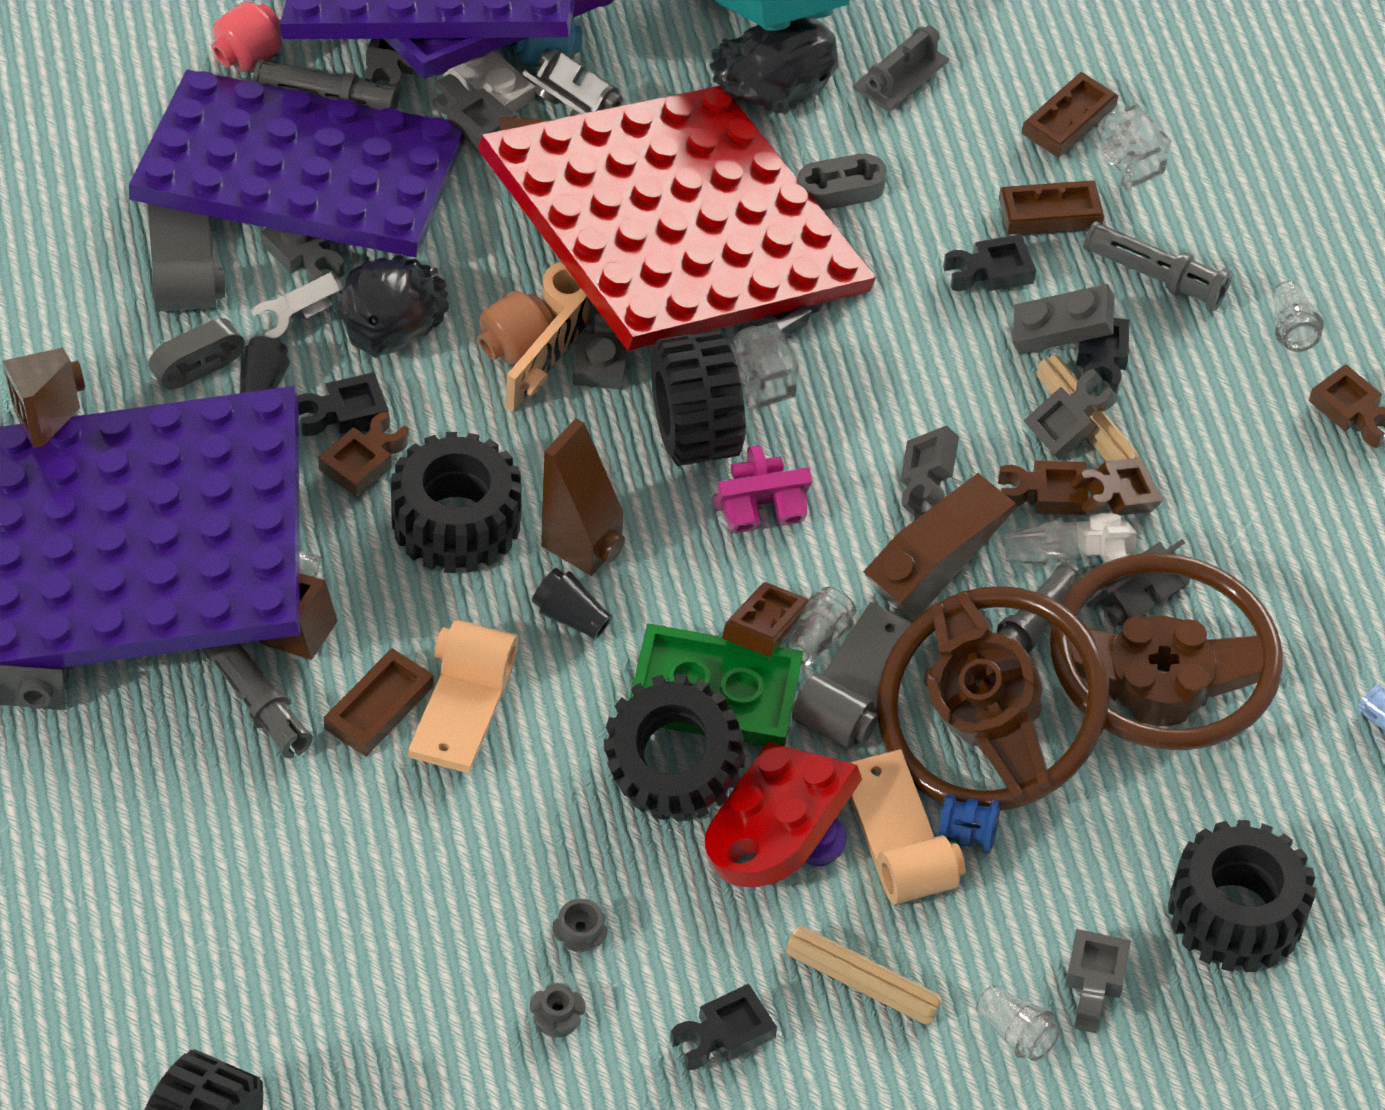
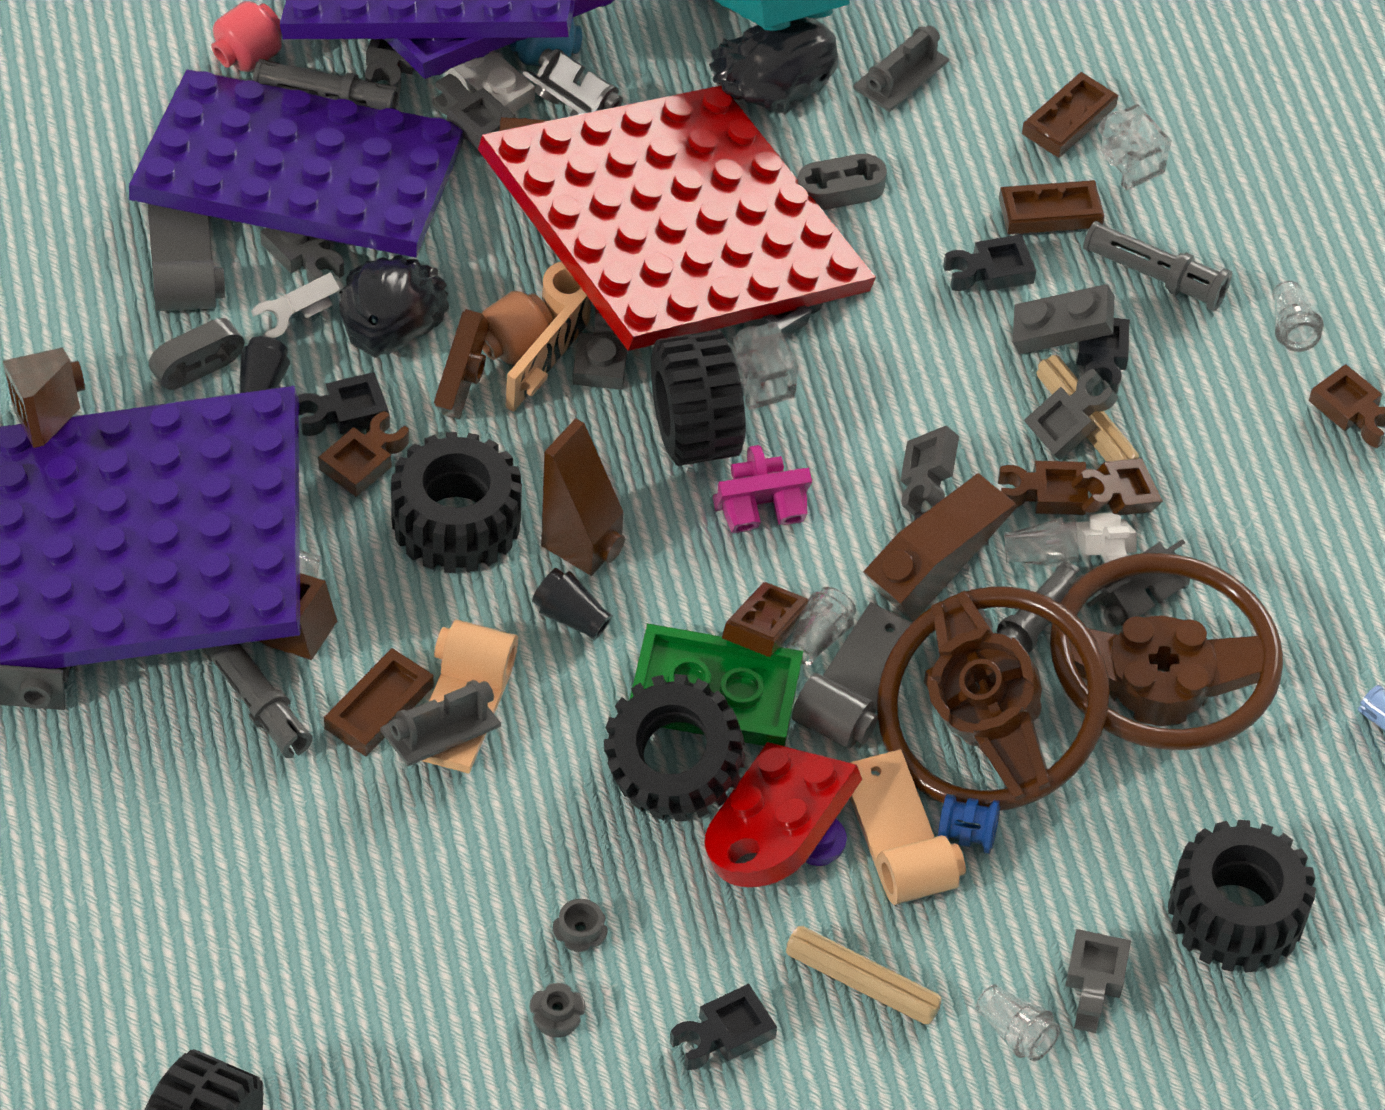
none -> dark grey hinge [380,680,501,766]
none -> reddish brown plate [434,309,490,419]

